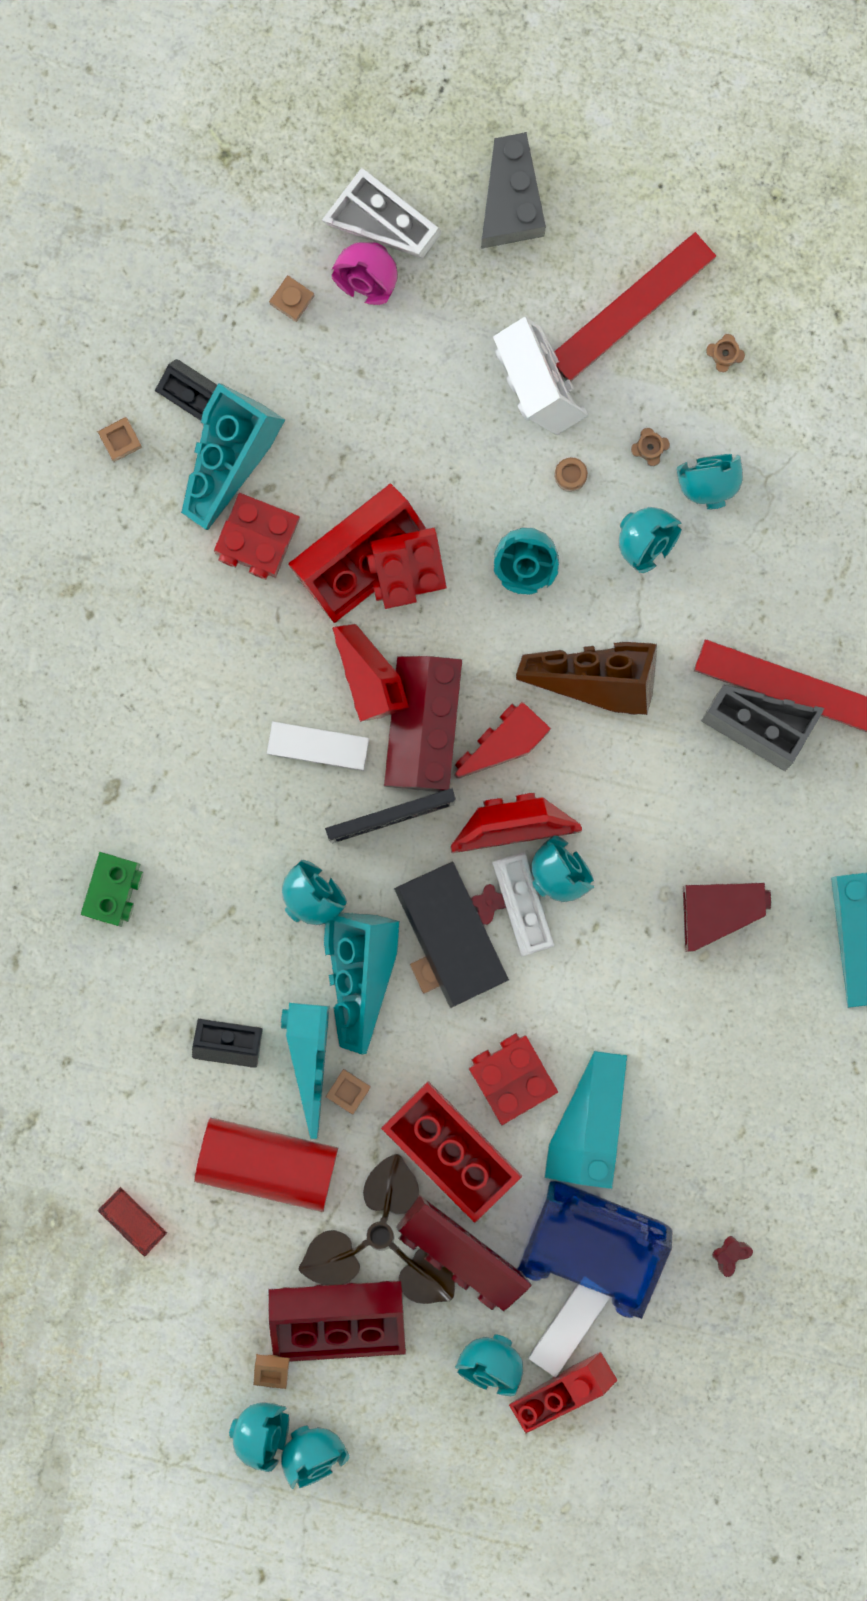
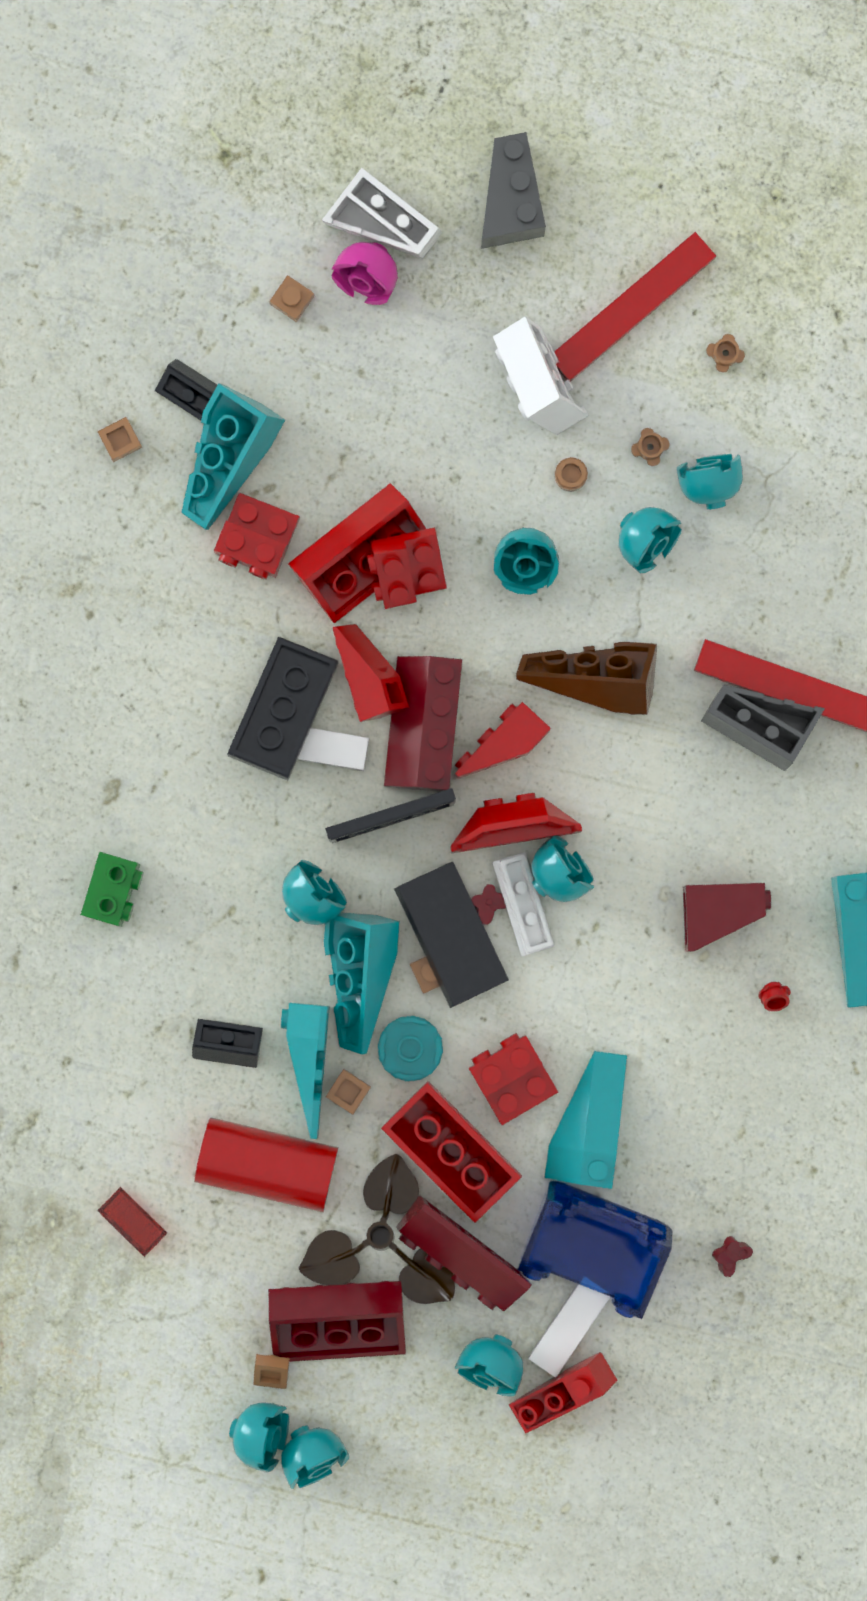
none -> black tile [227,636,339,781]
none -> teal tile [378,1016,443,1082]
none -> red plate [758,982,791,1011]

